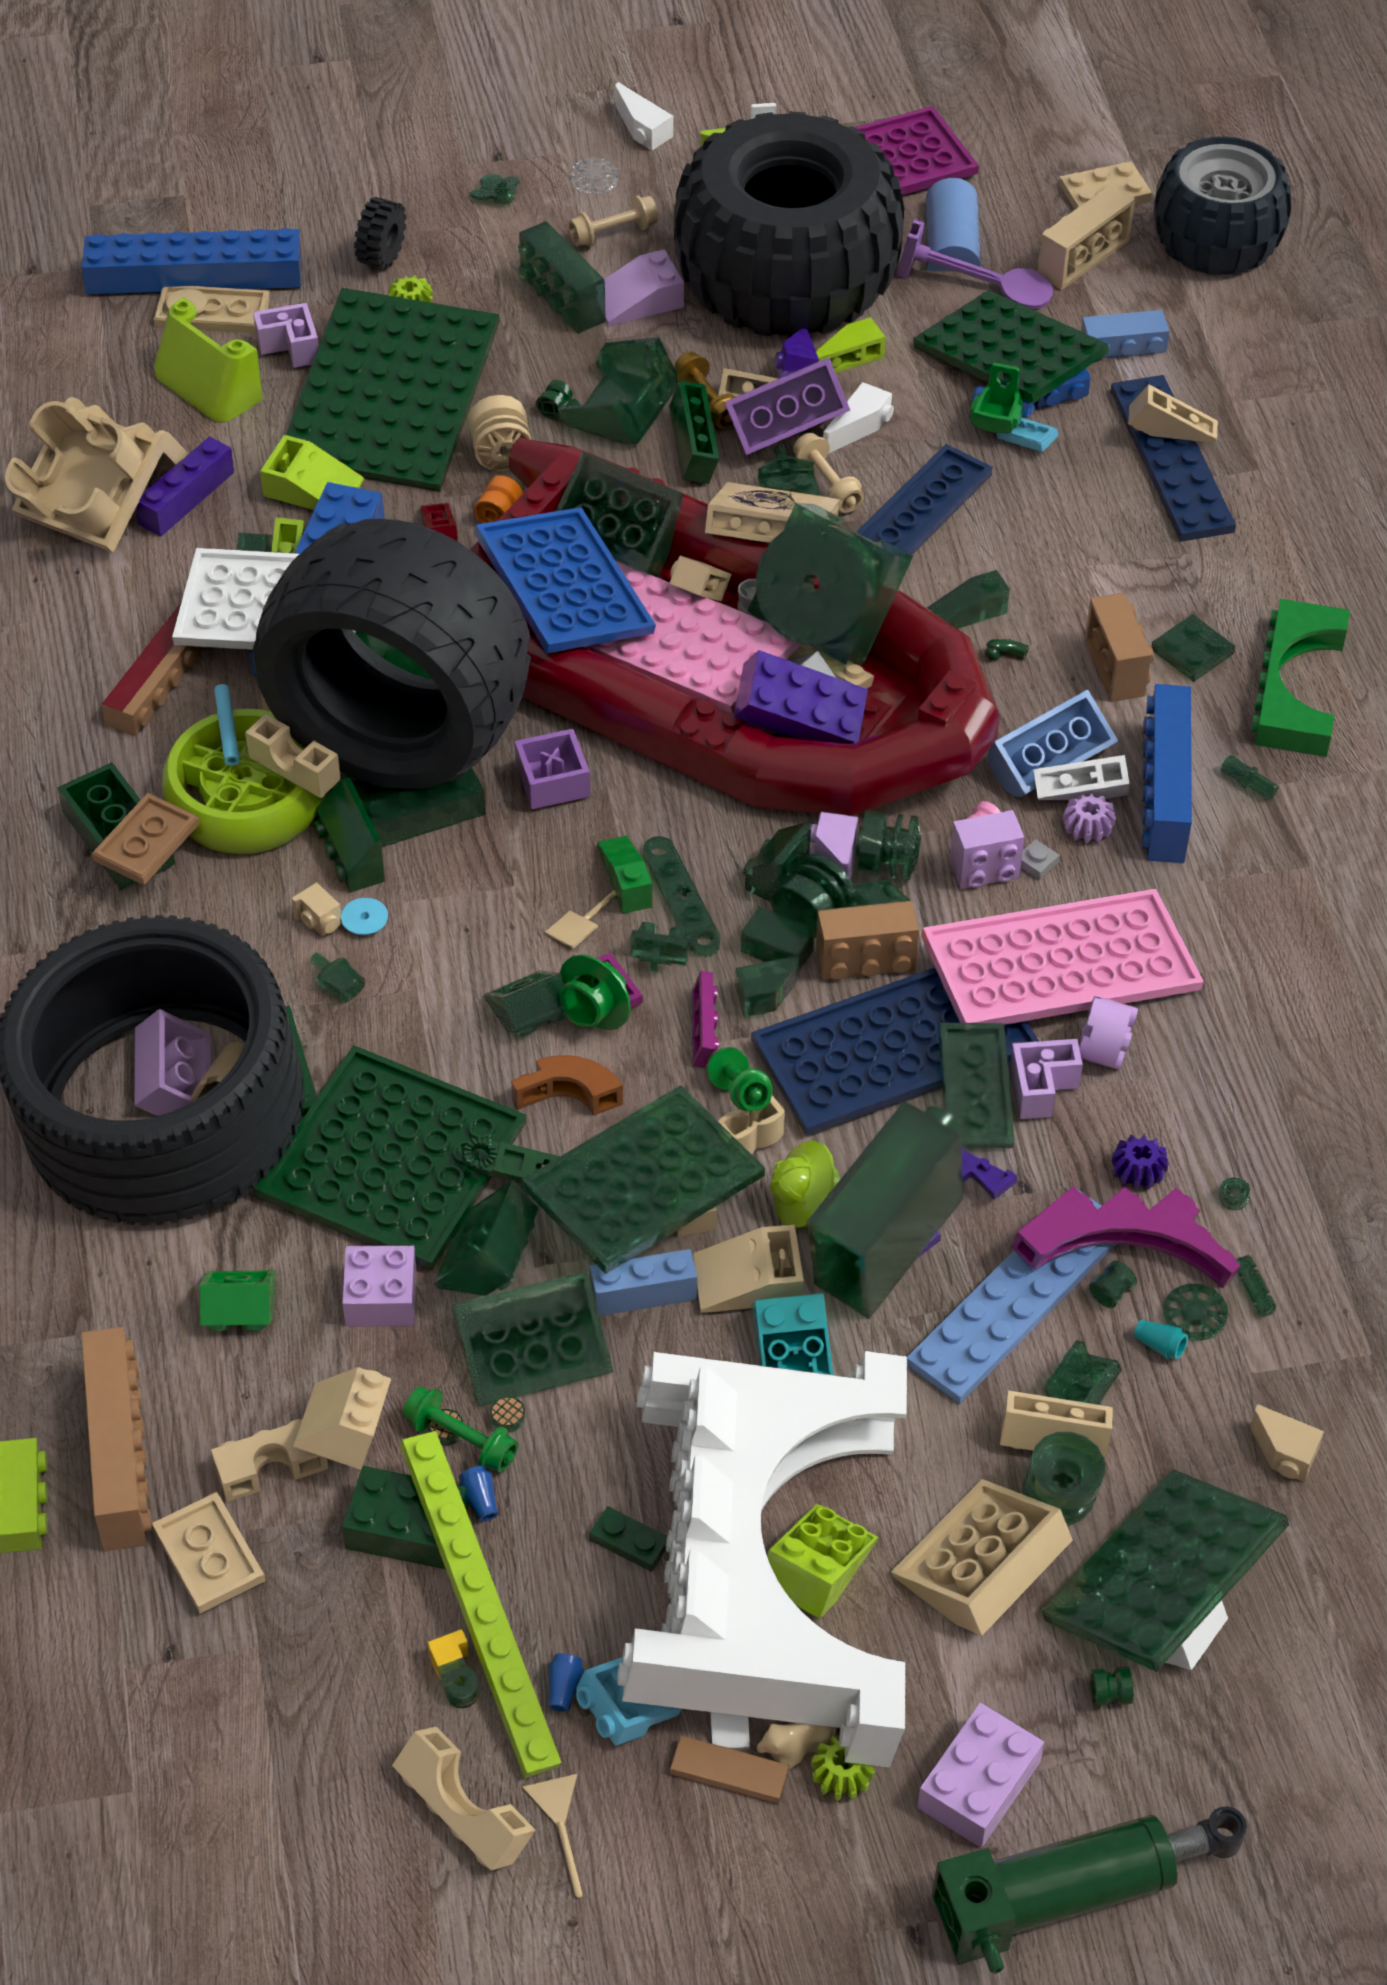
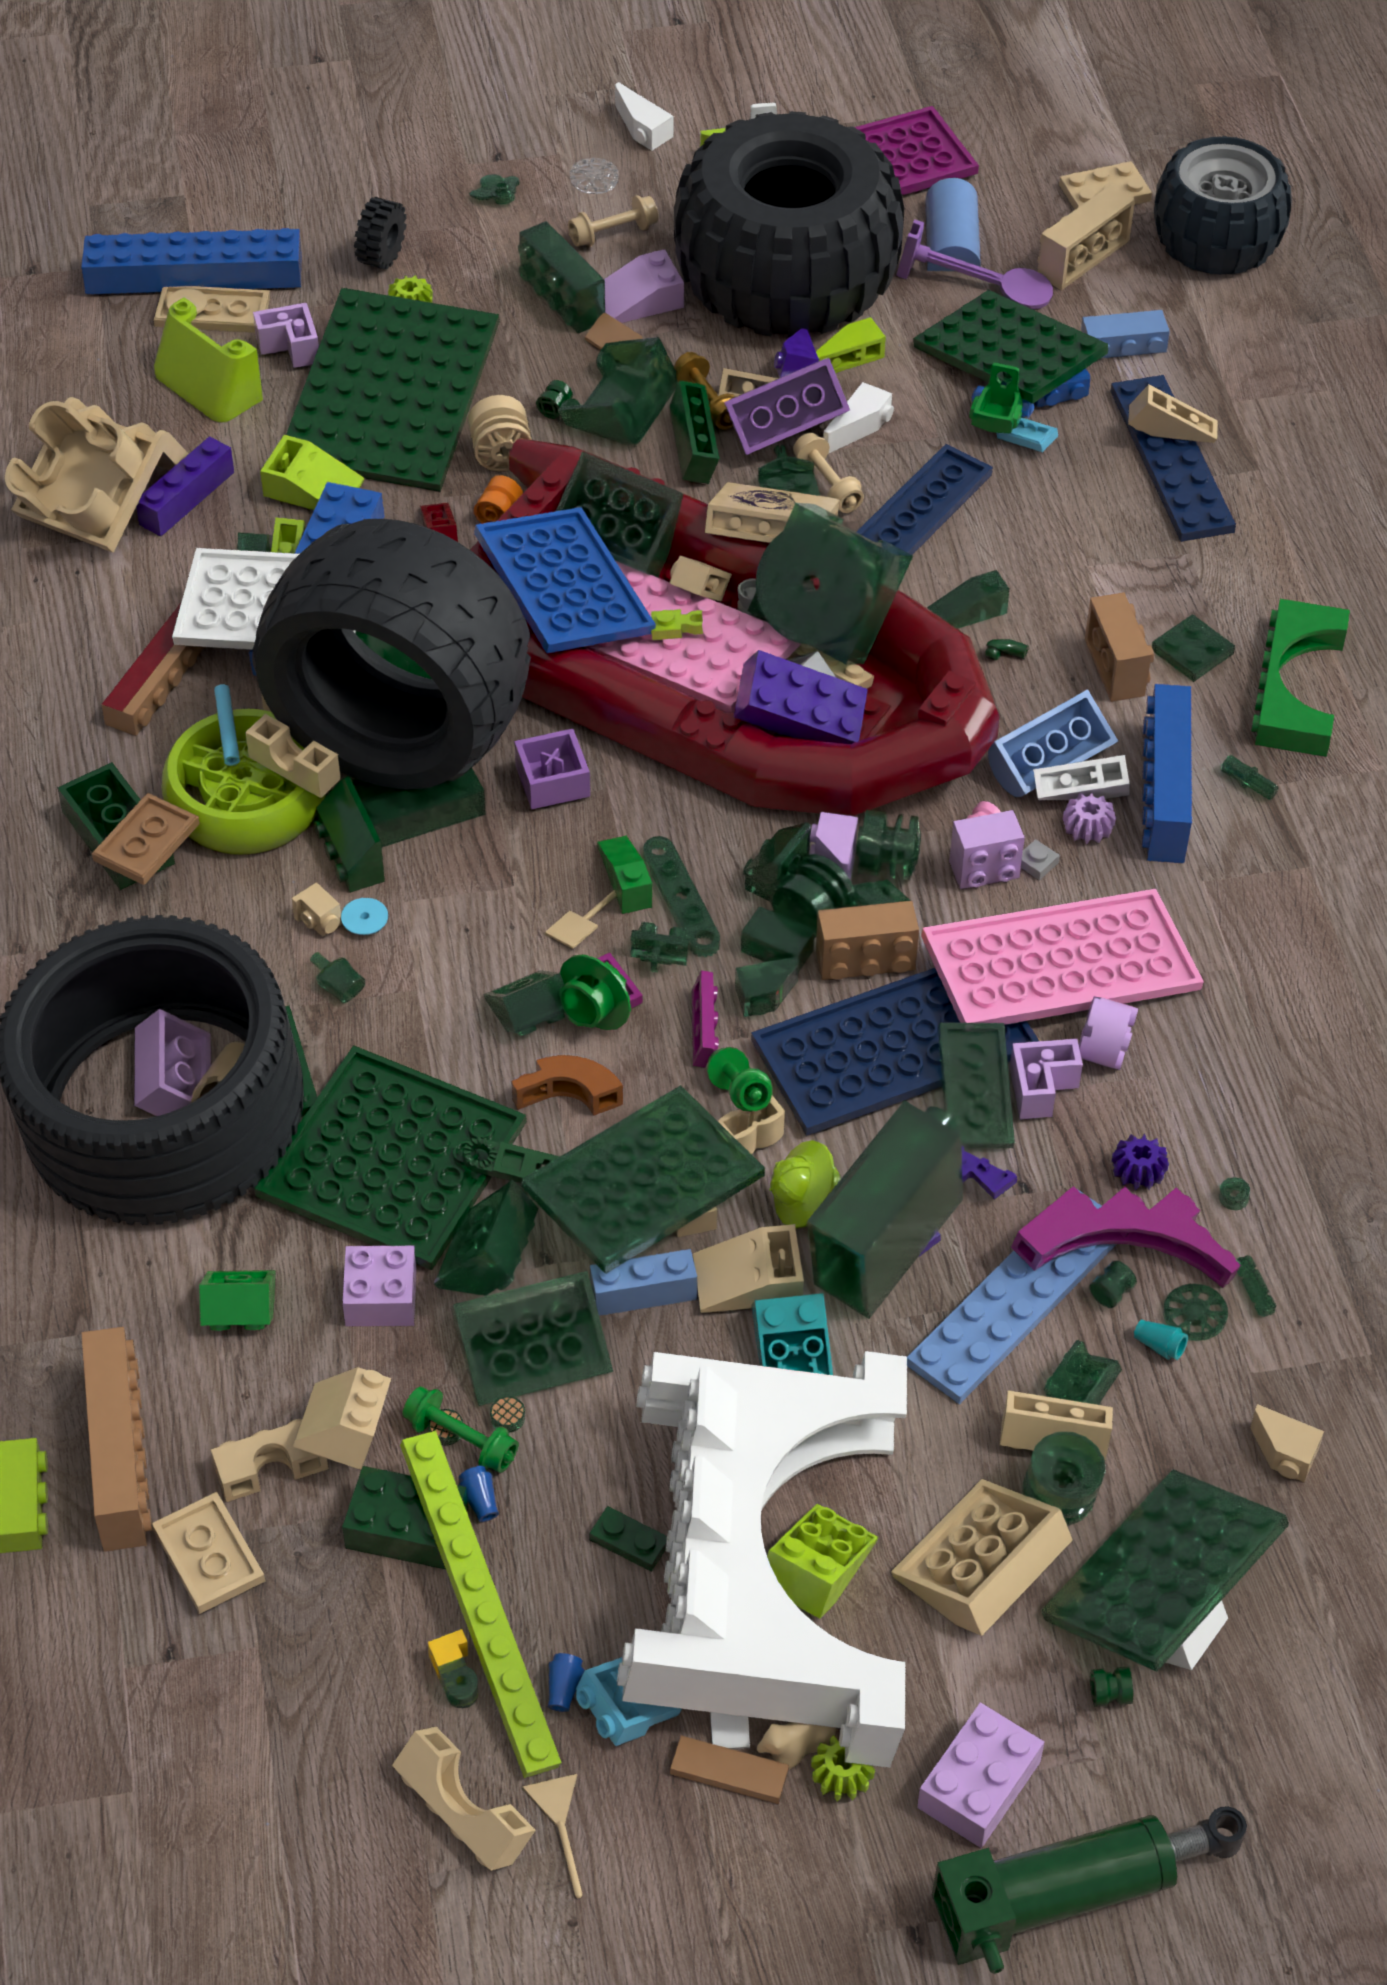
none -> medium nougat slope [585,313,643,365]
none -> lime plate [651,609,703,640]

